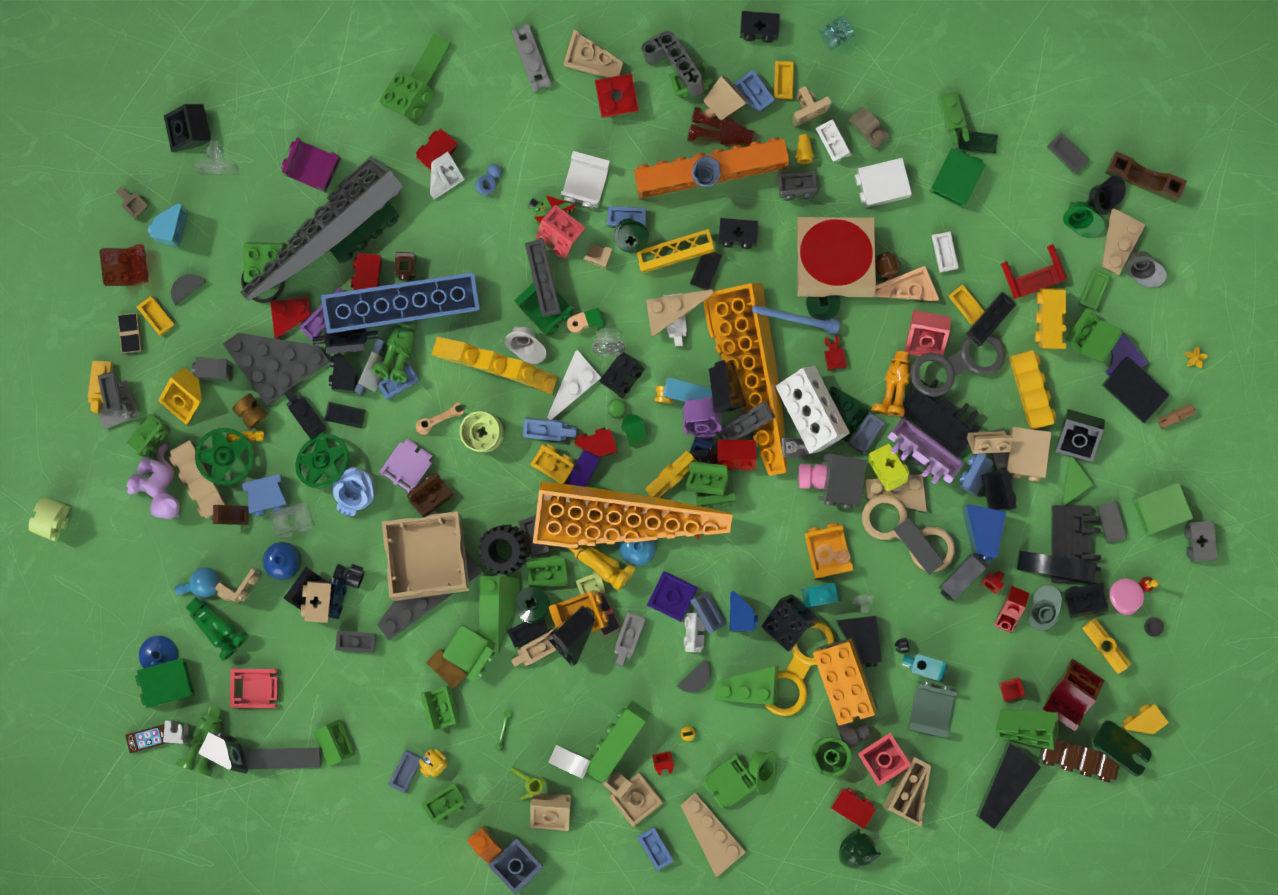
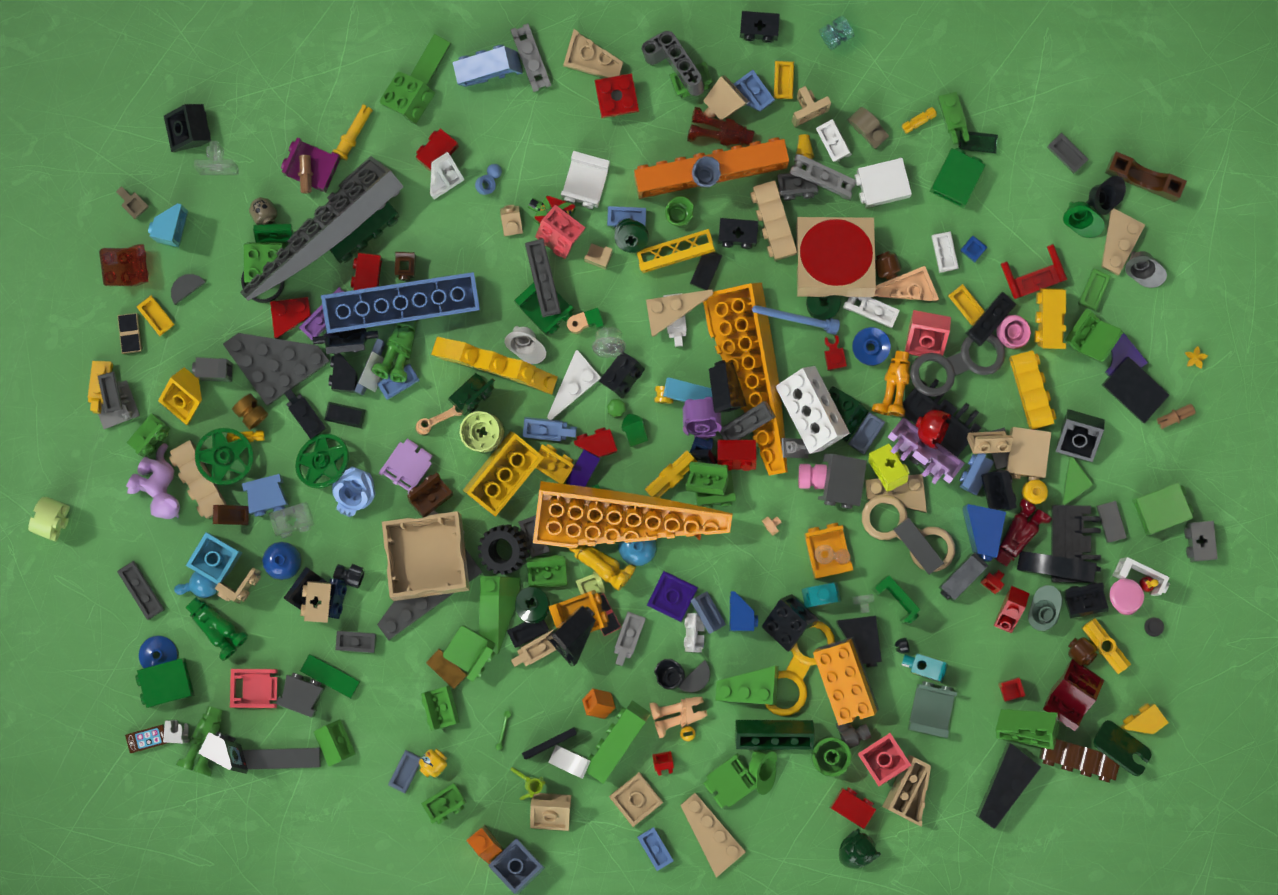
tan panel [603,771,634,801] -> none
none -> dark grey tile [117,561,165,620]
none -> medium azure slope [186,532,242,584]
none -> dark tan head [249,197,277,225]
none -> green tile [253,224,293,243]
none -> dark grey hips [276,673,325,717]
none -> medium nougat axle [298,155,313,194]
none -> green tile [300,654,360,699]
none -> yellow pin [332,104,373,161]
none -> dark green bracket [448,373,495,415]
none -> wedge [453,45,523,87]
none -> yellow slope [463,431,544,517]
none -> tan bracket [500,205,523,236]
none -> black tile [522,727,577,760]
none -> orange panel [582,688,616,719]
none -> light nougat piece [649,697,708,739]
none -> black hair [654,659,685,690]
none -> bright green hair [665,196,694,227]
none -> dark green brick [735,720,815,750]
none -> tan brick [750,180,797,261]
none -> light nougat tile [762,516,782,536]
none -> light grey plate [790,154,856,200]
none -> white plate [843,297,900,329]
none -> blue dish [852,327,891,366]
none -> green panel [872,575,920,624]
none -> yellow axle [902,107,937,134]
none -> red cylinder [916,410,951,449]
none -> blue tile [960,236,987,263]
none -> dark red piece [994,499,1052,567]
none -> bright pink piece [996,315,1031,349]
none -> yellow head [1021,479,1048,505]
none -> reddish brown head [1068,637,1098,666]
none -> white panel [1112,557,1170,596]

